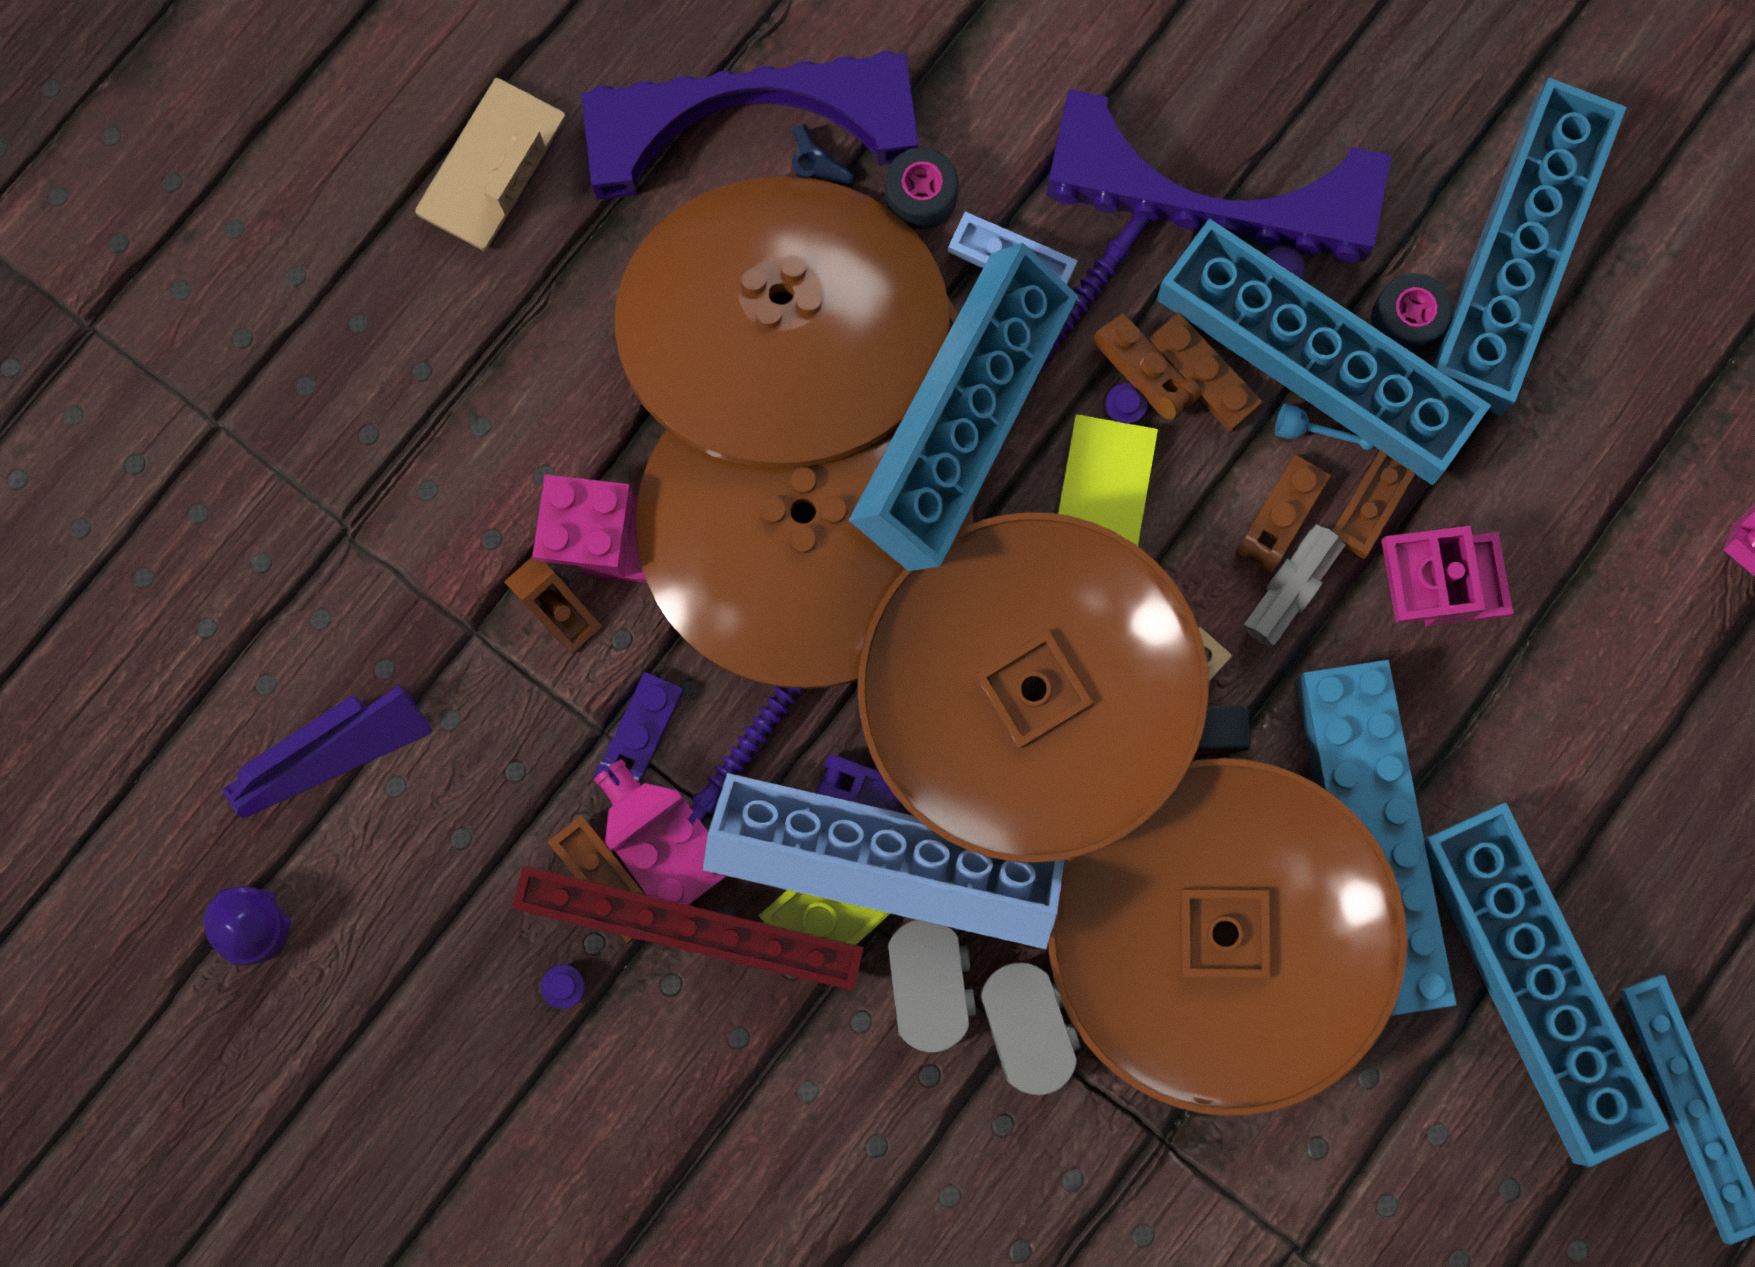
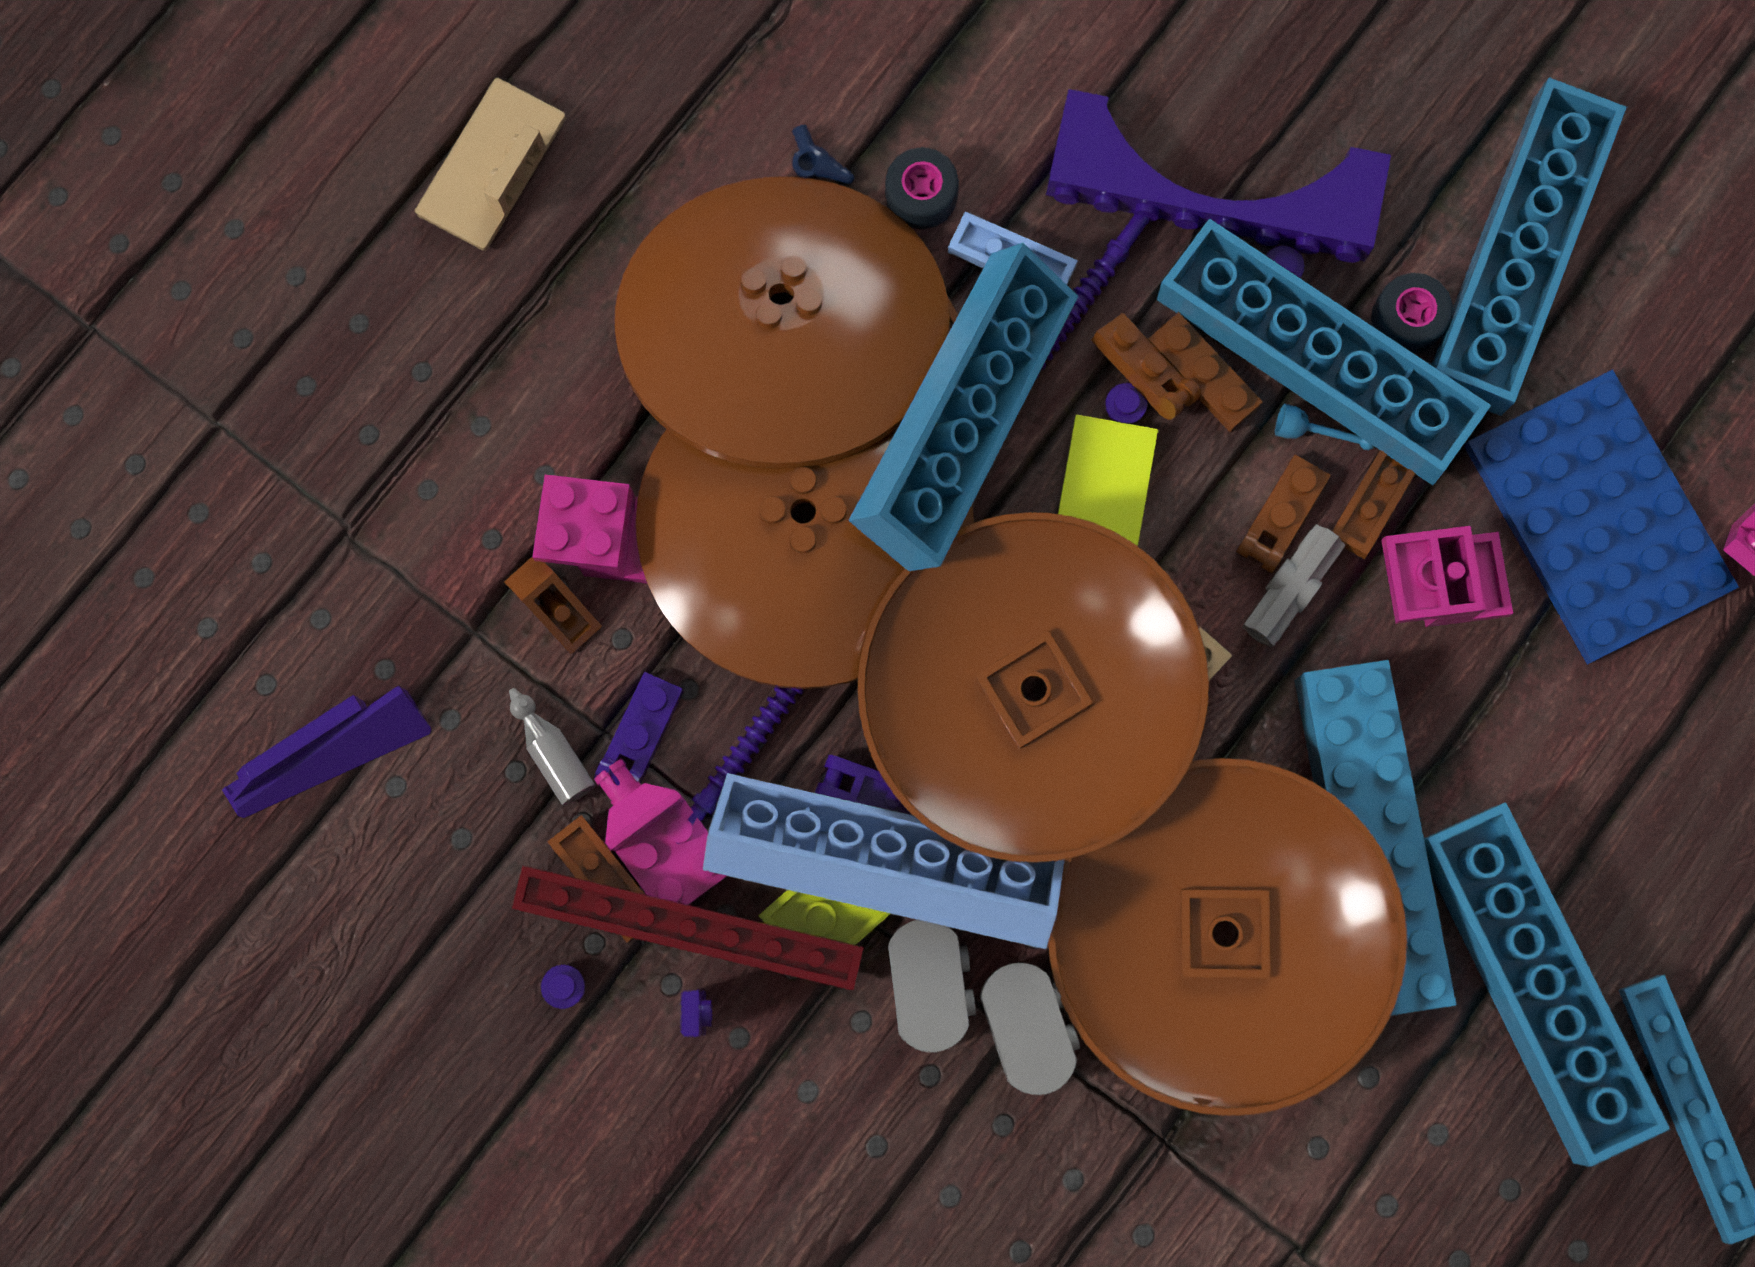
dark purple hair [204,886,291,965] -> none
dark purple arch [581,51,918,200] -> none
black wheel [1195,705,1250,755] -> none
none -> light grey wheel [509,688,596,806]
none -> dark purple plate [681,991,712,1036]
none -> blue plate [1464,369,1739,664]

